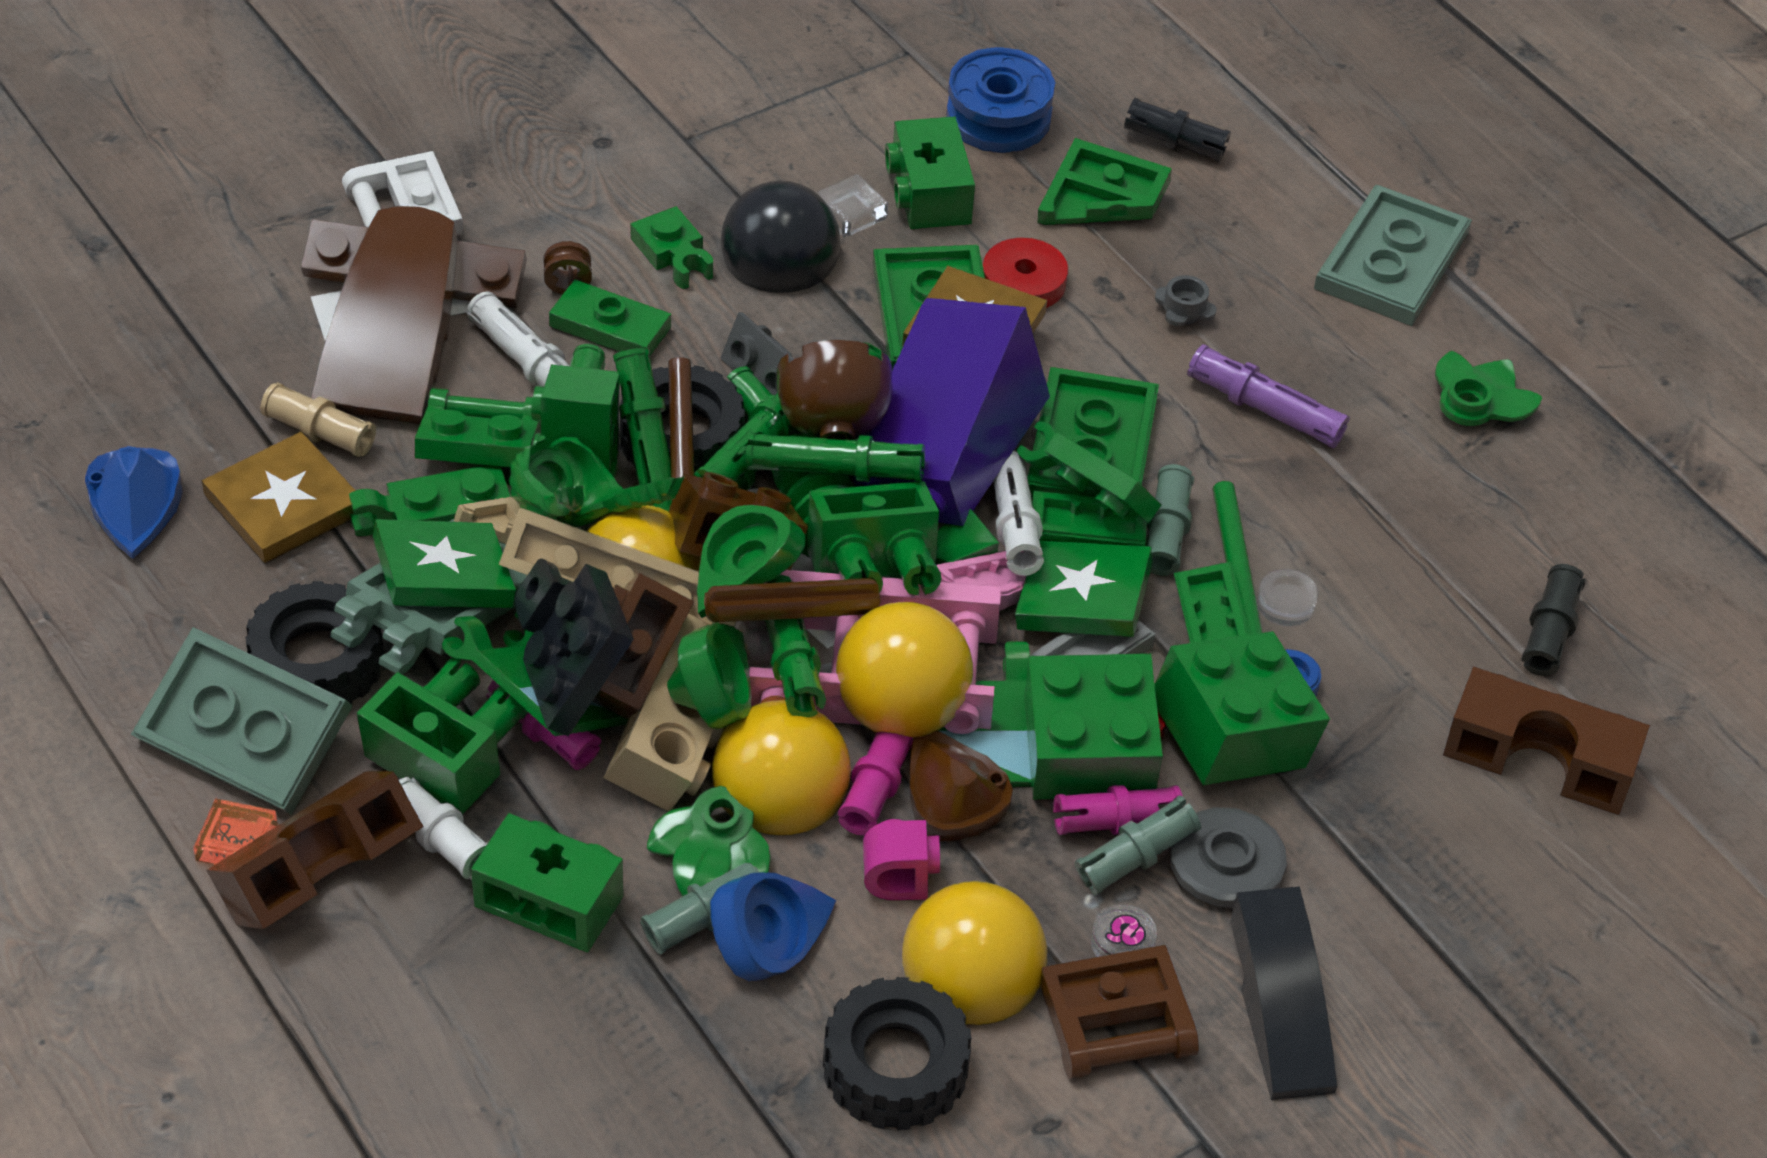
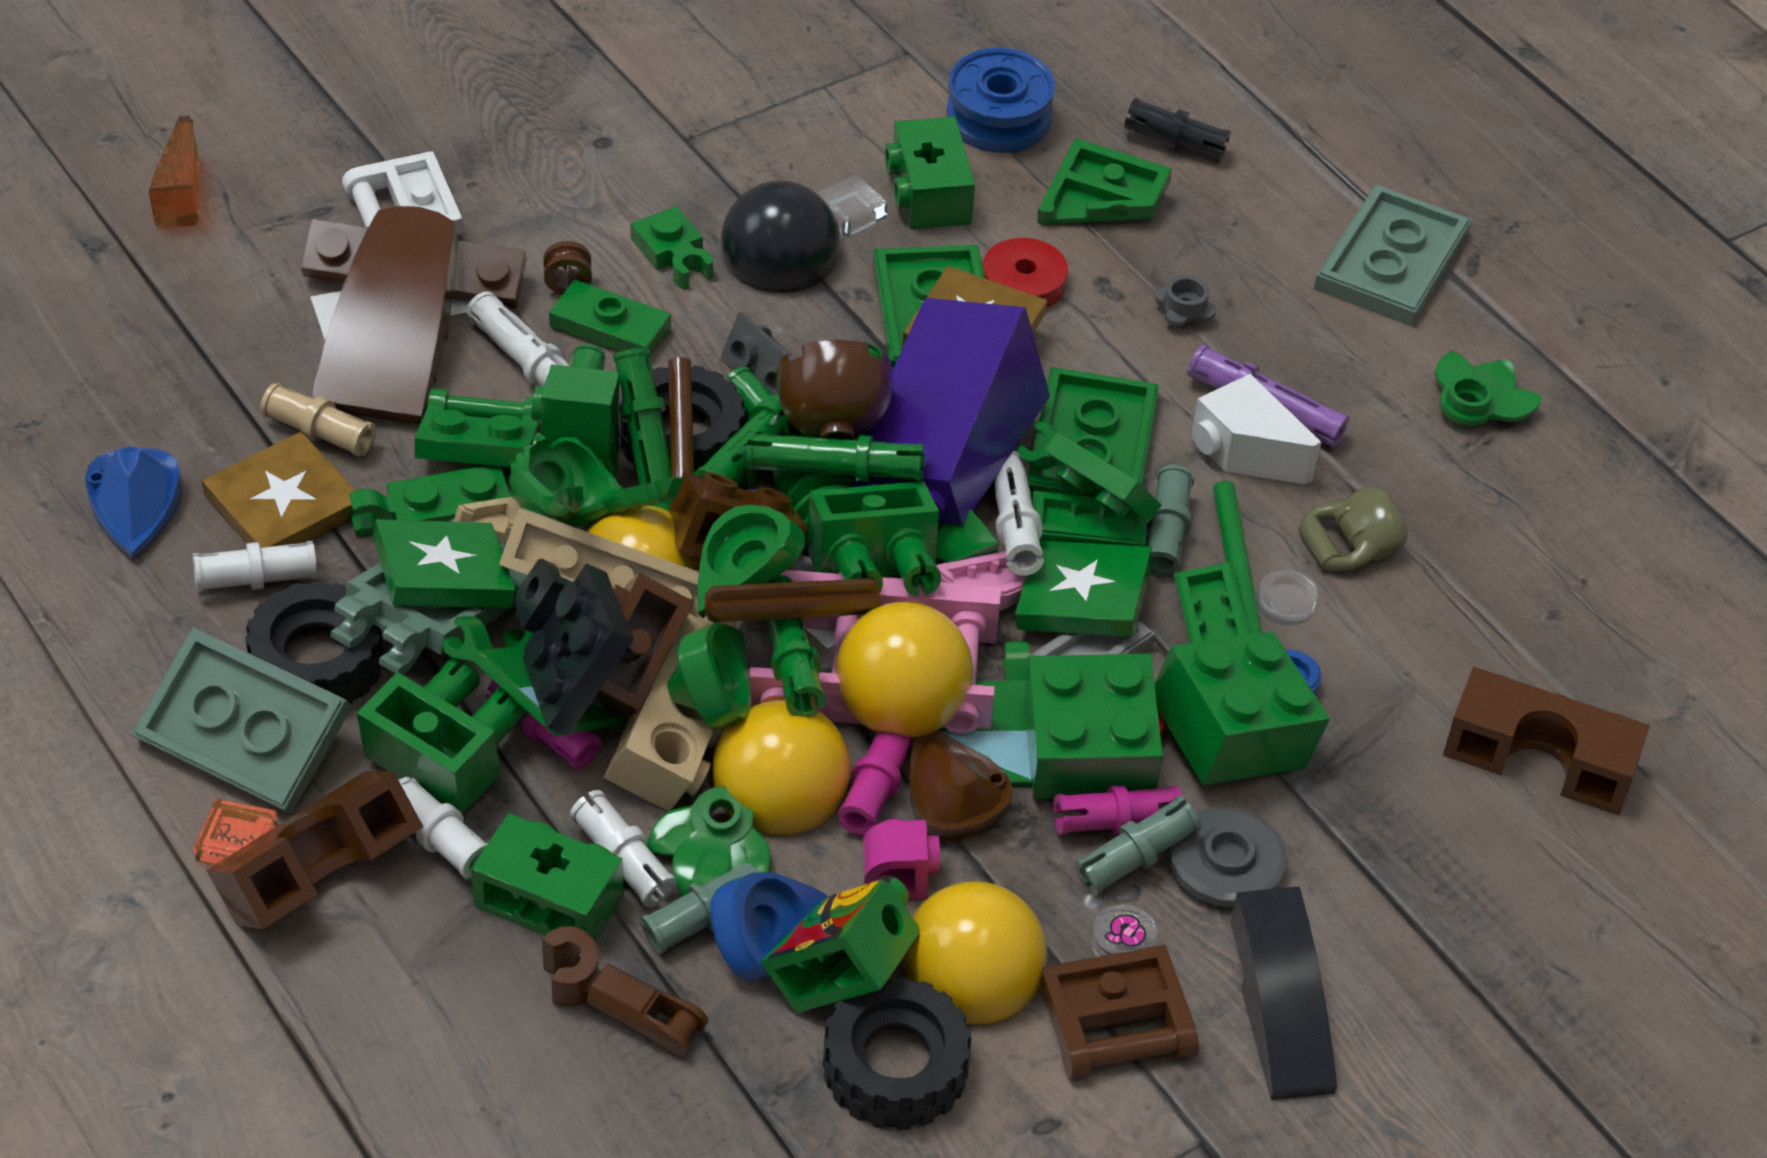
pearl dark grey pin [1521,564,1586,676] -> none
none -> clear orange slope [149,116,199,228]
none -> white pin [192,541,317,592]
none -> reddish brown piece [542,926,709,1057]
none -> white pin [570,790,677,908]
none -> green torso [760,875,919,1013]
none -> white slope [1191,374,1321,485]
none -> olive piece [1299,486,1408,572]

